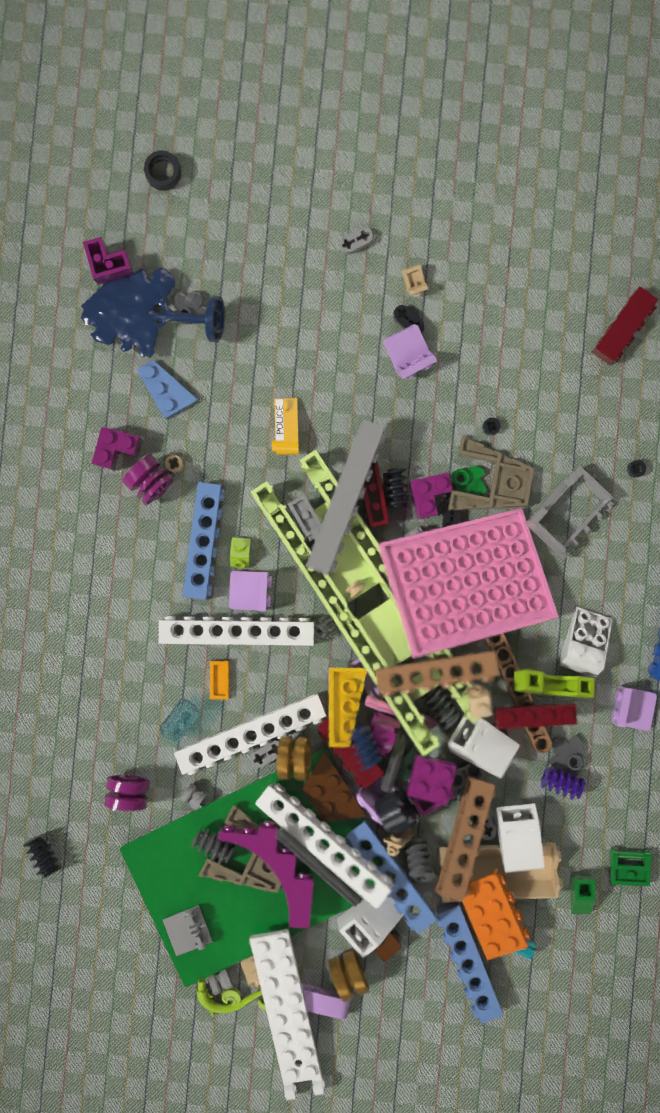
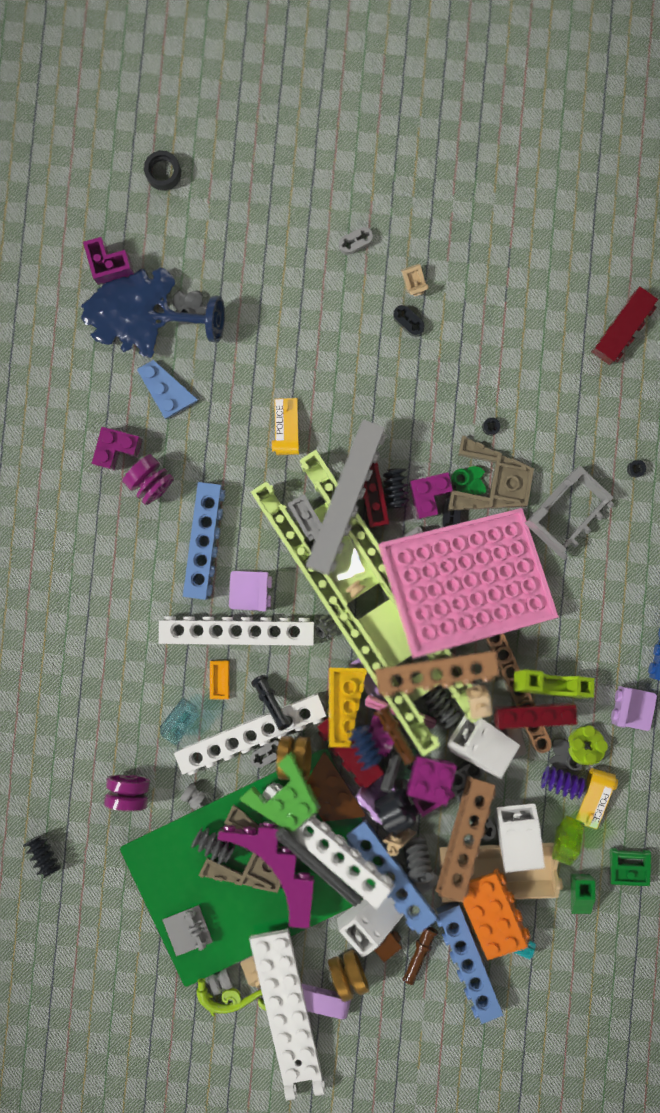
tan bush [165,455,183,473] -> none
lime bracket [230,537,251,569] -> none
lavender bracket [383,324,437,379] -> none
white slope [559,607,613,678] -> none
none -> bright green wing [240,751,320,833]
none -> black pin [251,675,290,731]
none -> clear piece [332,538,364,582]
none -> reddish brown pin [374,705,416,765]
none -> reddish brown pin [402,926,439,985]
none -> clear neon green brick [552,815,584,866]
none -> lime plate [568,726,608,765]
none -> yellow door [575,768,618,829]

